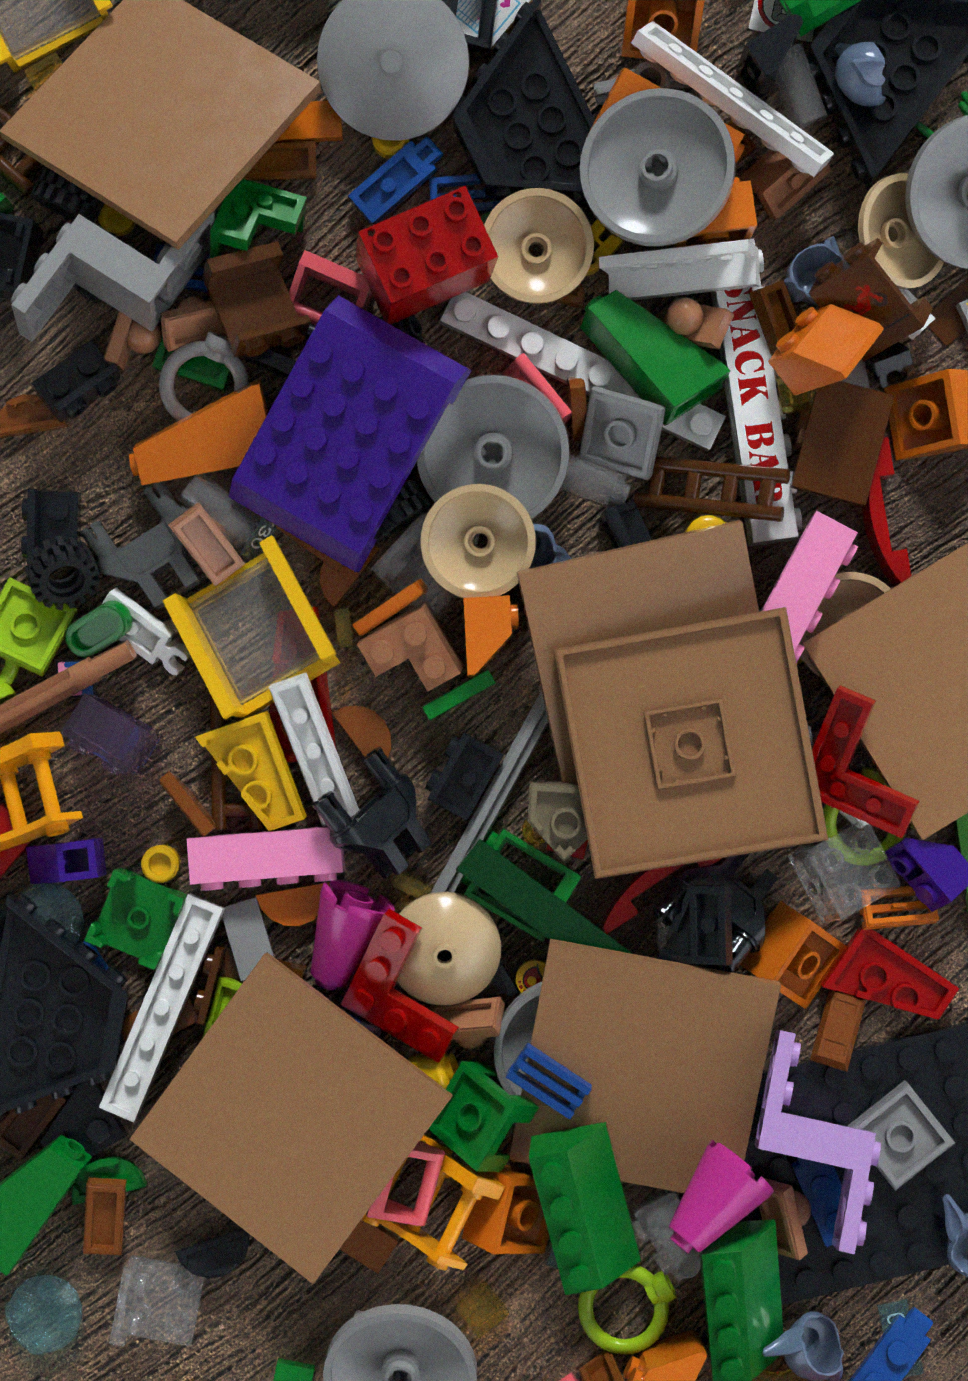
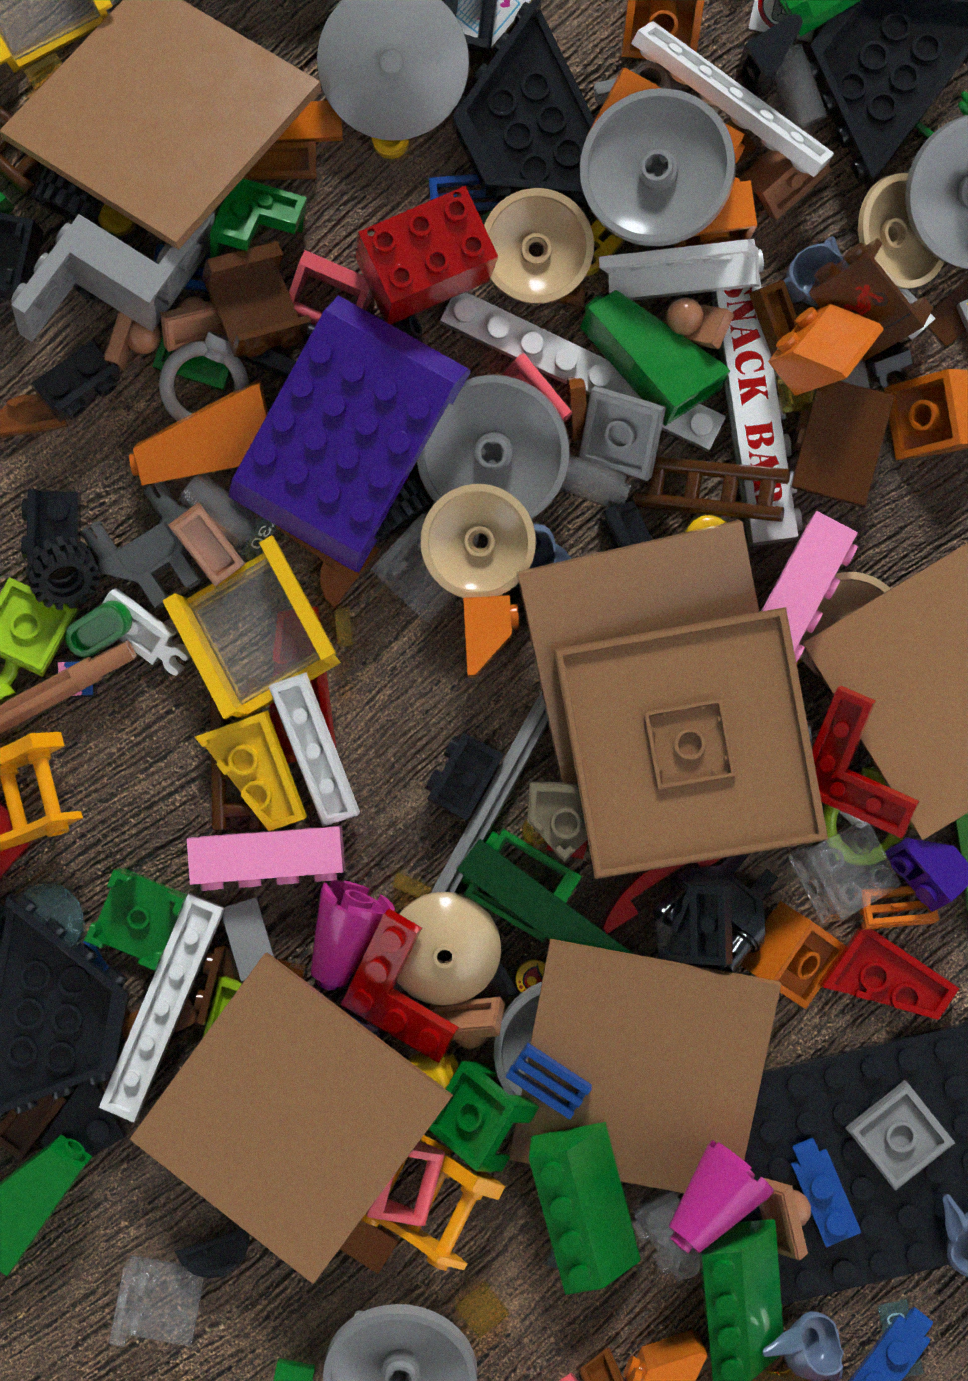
clear light blue dish [5,1275,82,1355] -> none
dark purple slope [26,837,107,884] -> none
clear purple brick [60,693,163,776] -> none
green tile [72,1156,148,1205] -> none
dark orange tile [83,1177,127,1255] -> none
yellow tile [141,845,181,883] -> none
dark orange tile [159,771,217,837] -> none
orange tile [255,881,331,926] -> none
black connector [312,747,432,879] -> none
dark orange tile [332,706,392,758] -> none
blue hinge [348,137,443,225] -> none
orange tile [352,578,429,636] -> none
nougat brick [357,600,464,692] -> none
green tile [422,670,496,721] -> none
orange slope [462,1165,549,1254] -> none
lime piece [578,1265,677,1355] -> none
lavender bracket [754,1030,881,1254] -> none
dark orange tile [810,989,866,1072] -> none
sand blue piece [835,42,886,107] -> none
red slope [862,437,912,587] -> none

